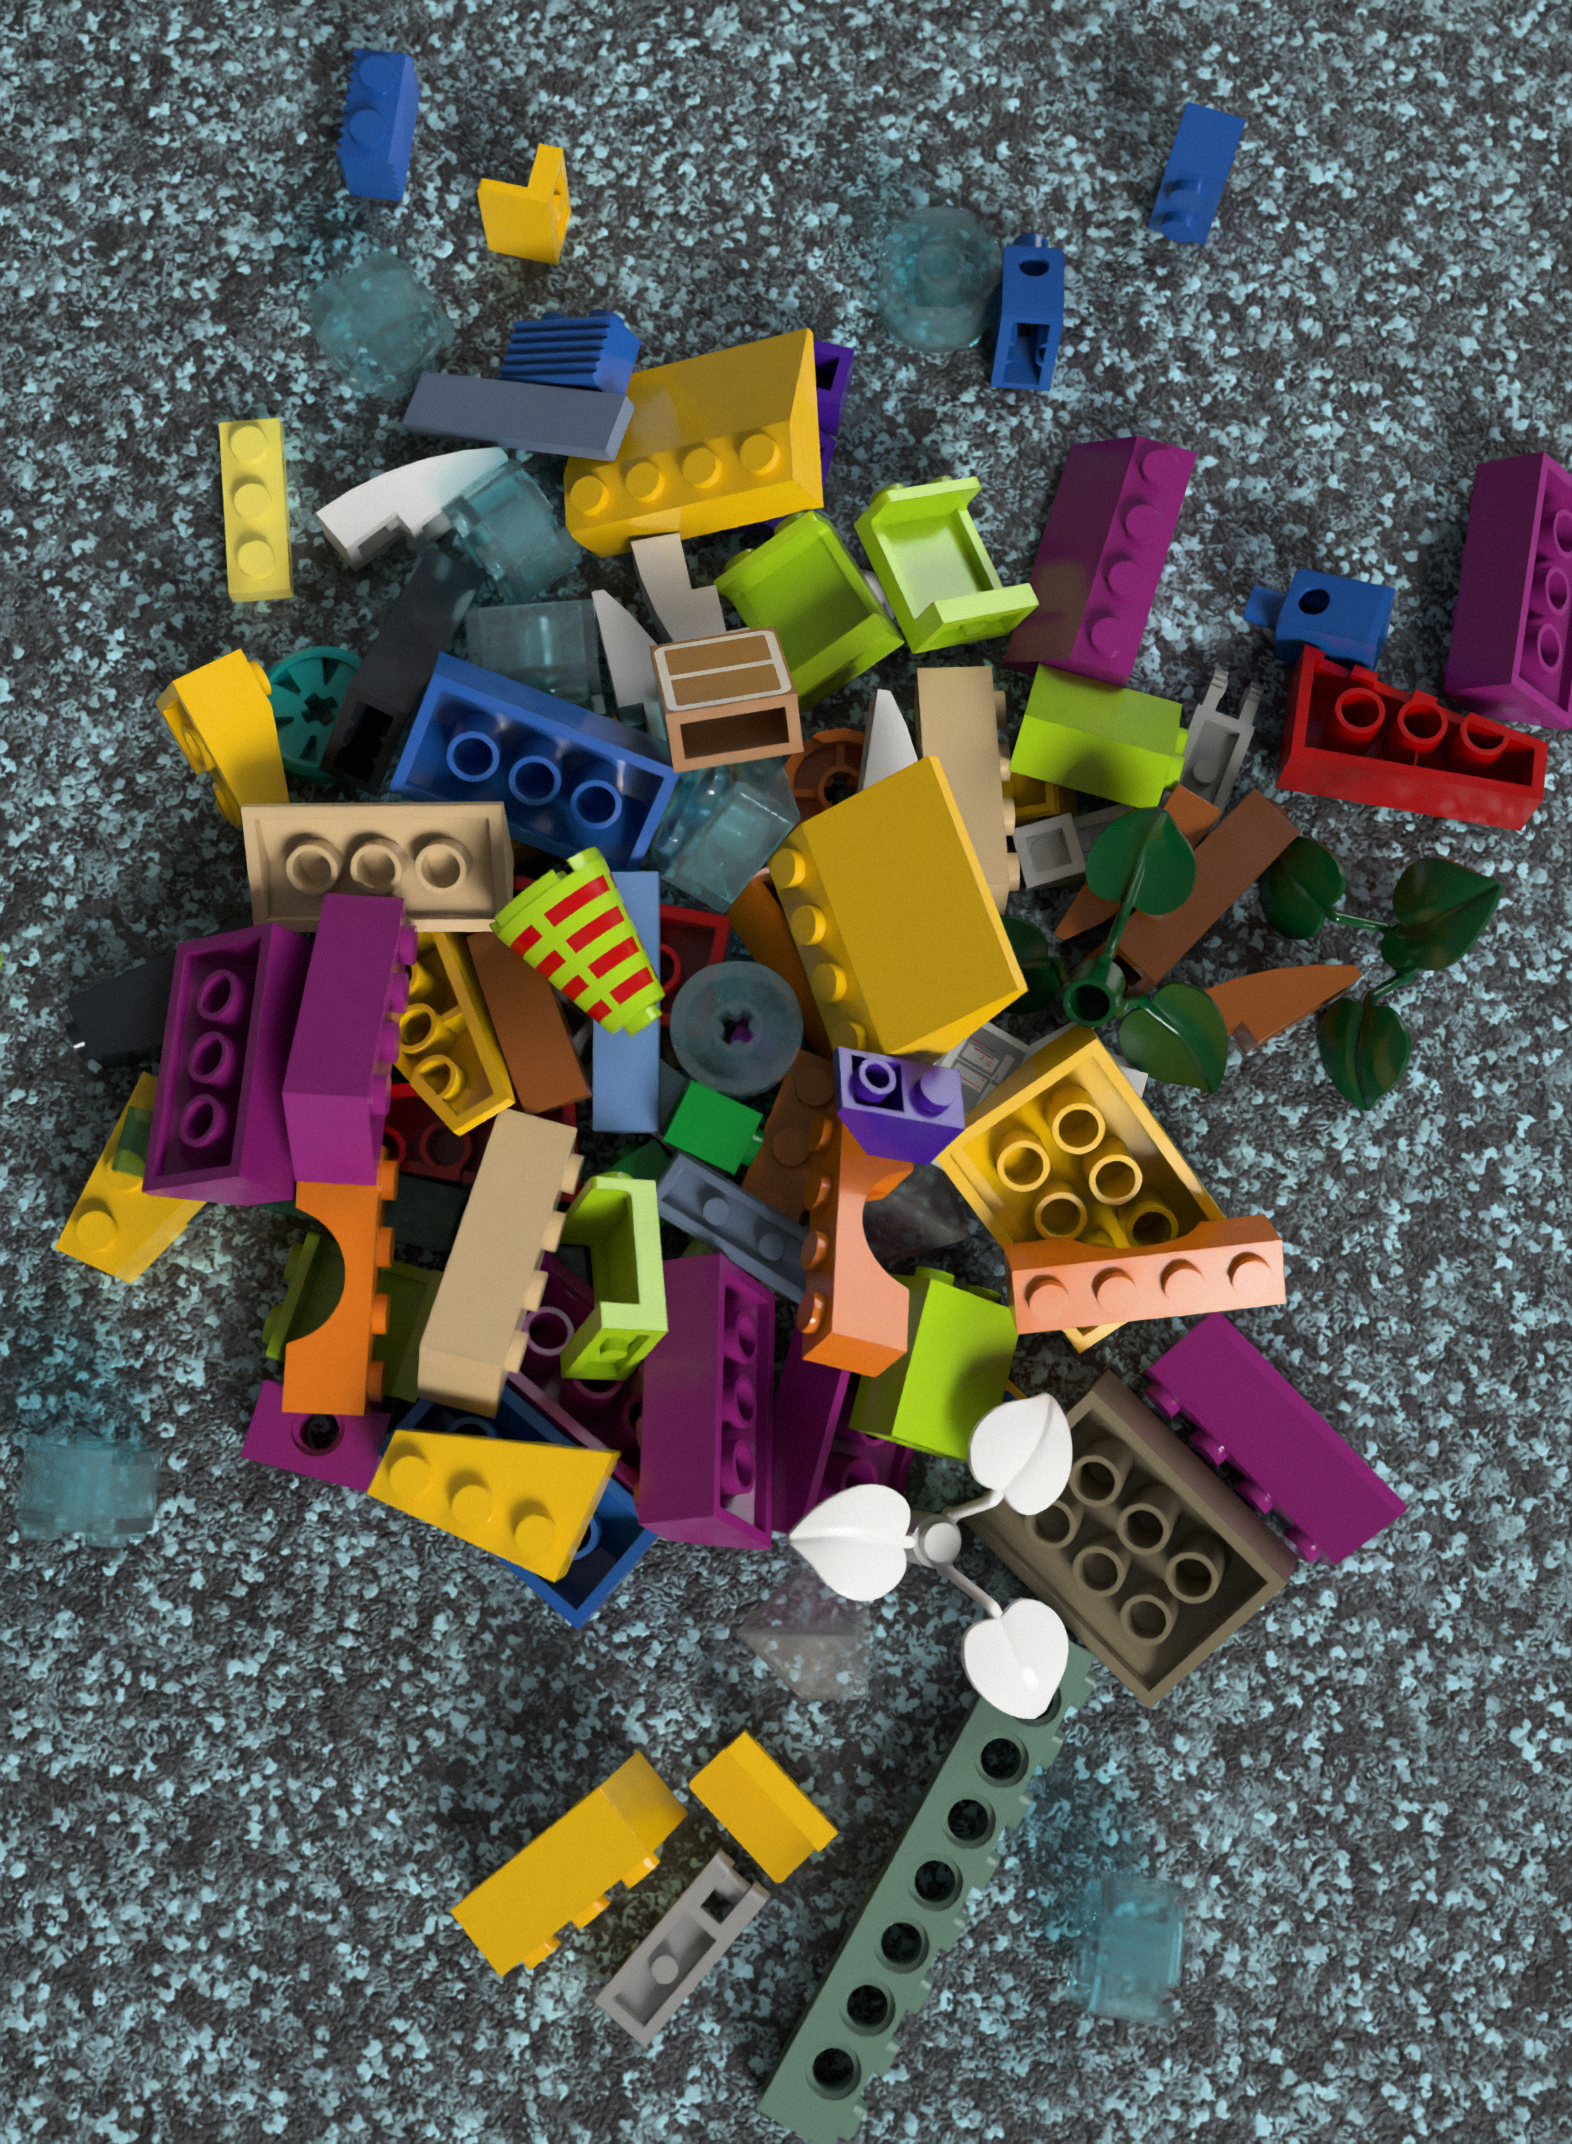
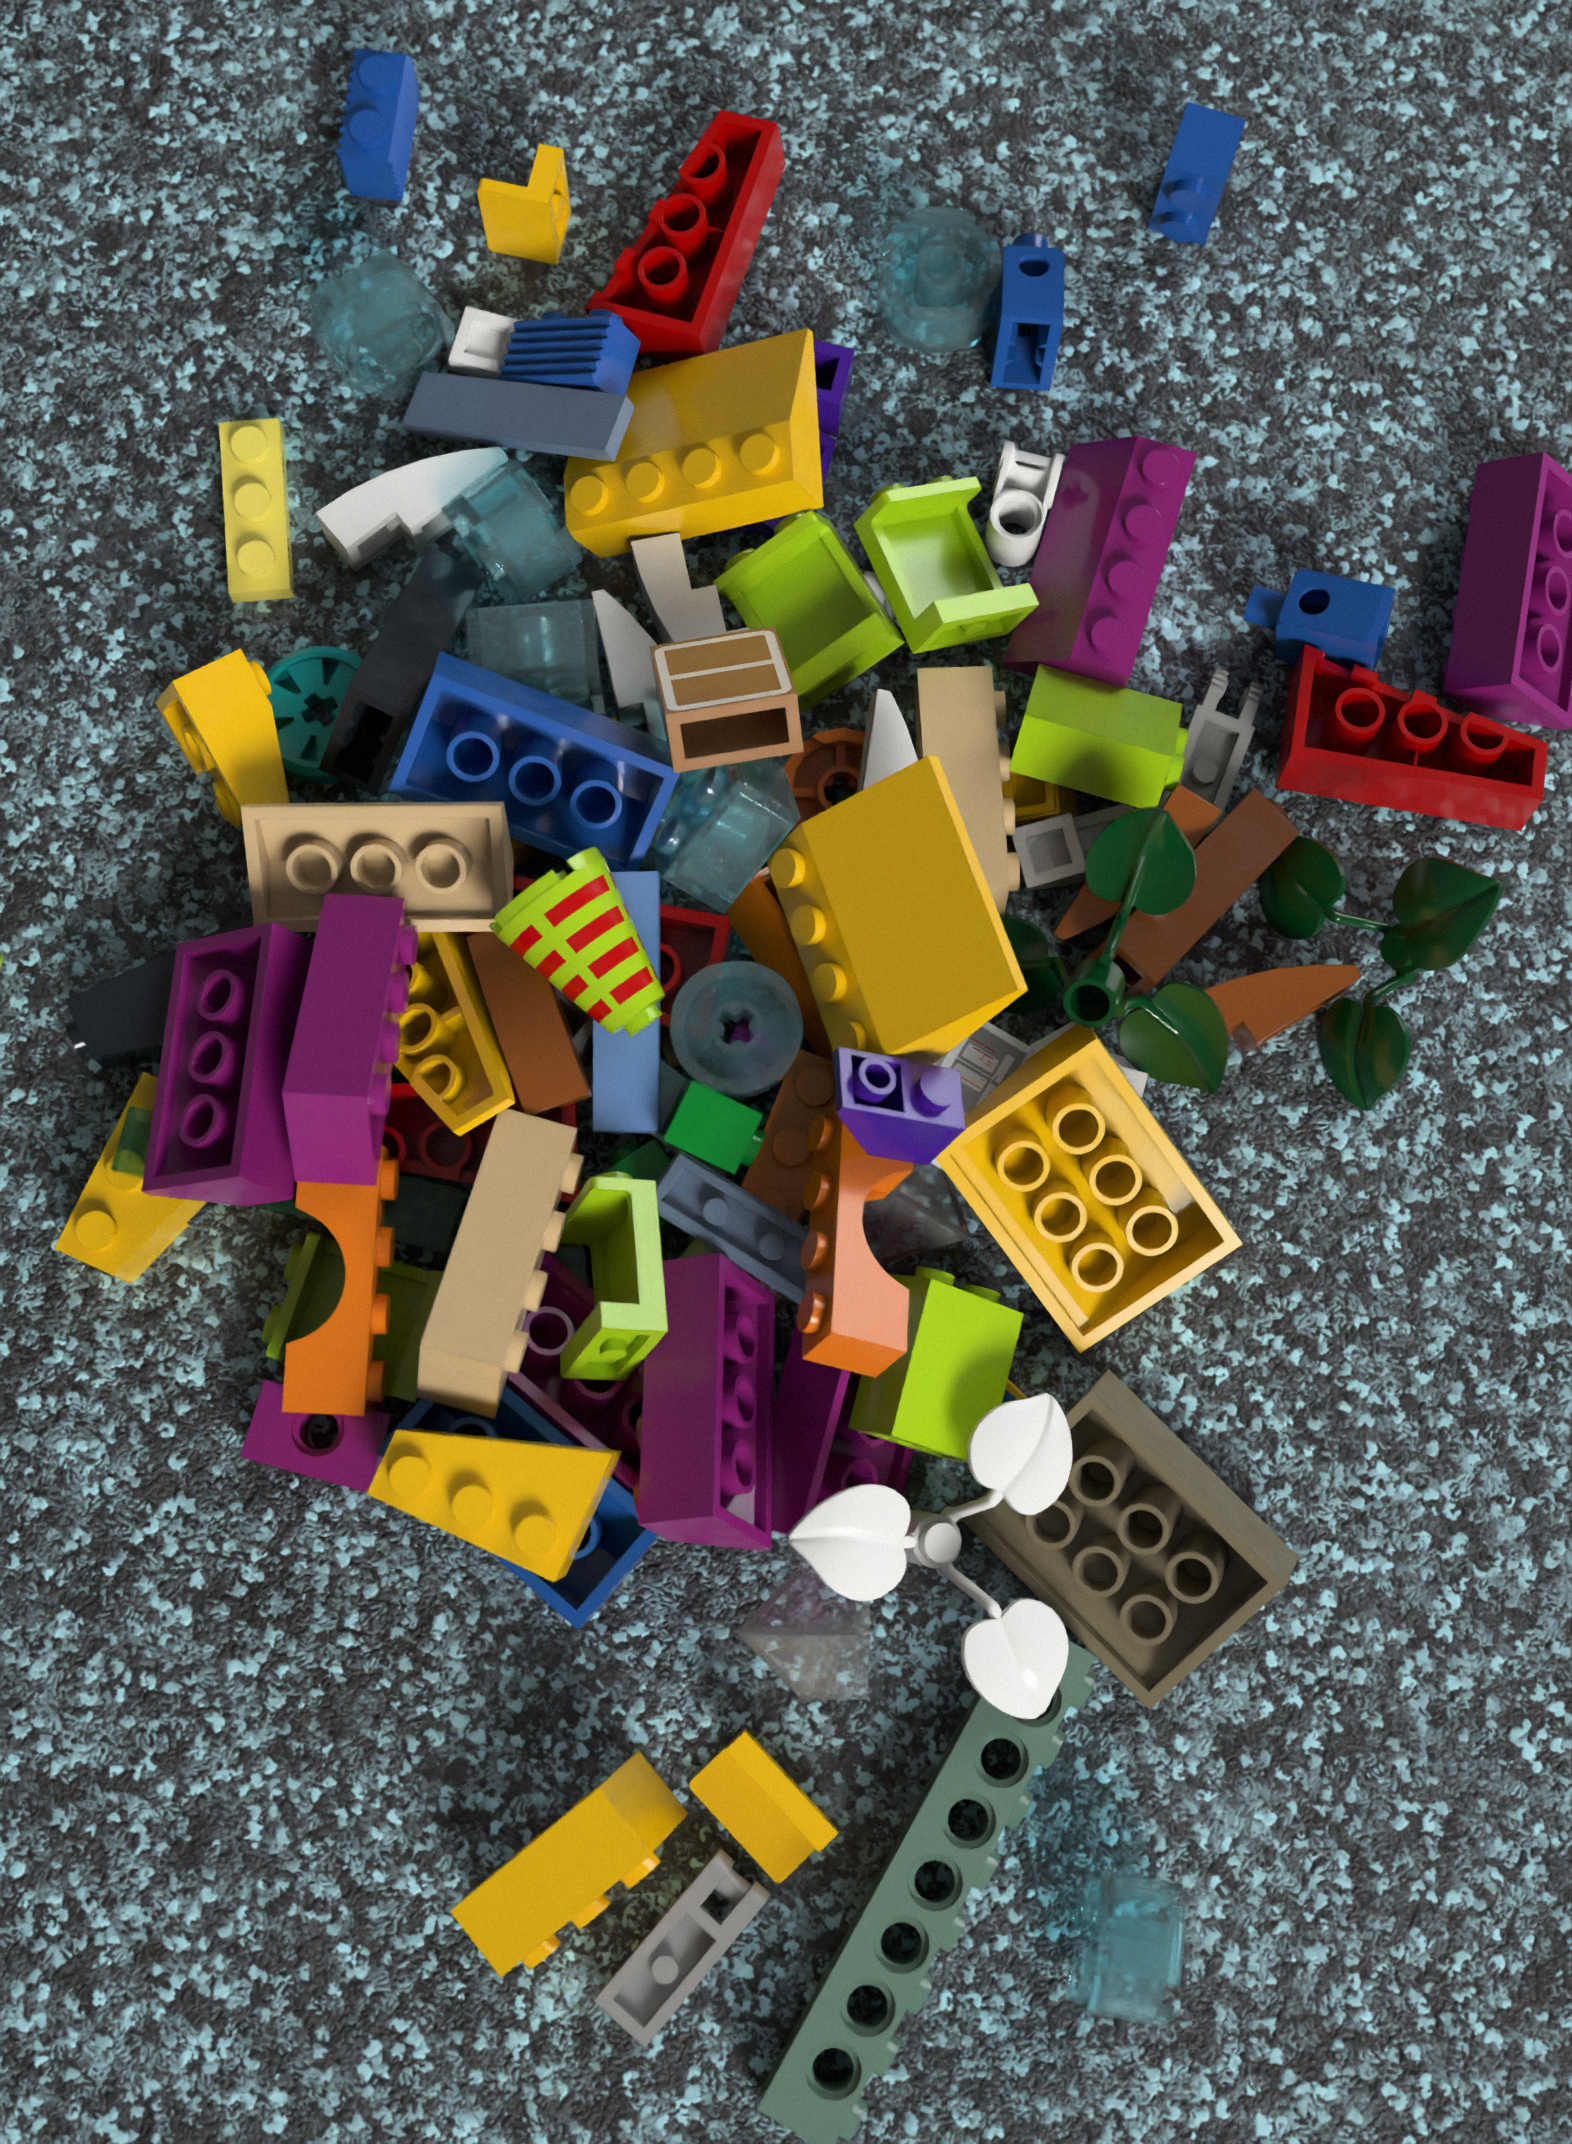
clear light blue brick [16,1434,163,1548] -> none
arch [1002,1214,1286,1335] -> none
magenta slope [1140,1311,1409,1565] -> none
none -> white plate [448,306,522,380]
none -> red wedge [585,109,786,363]
none -> white piece [984,440,1065,567]

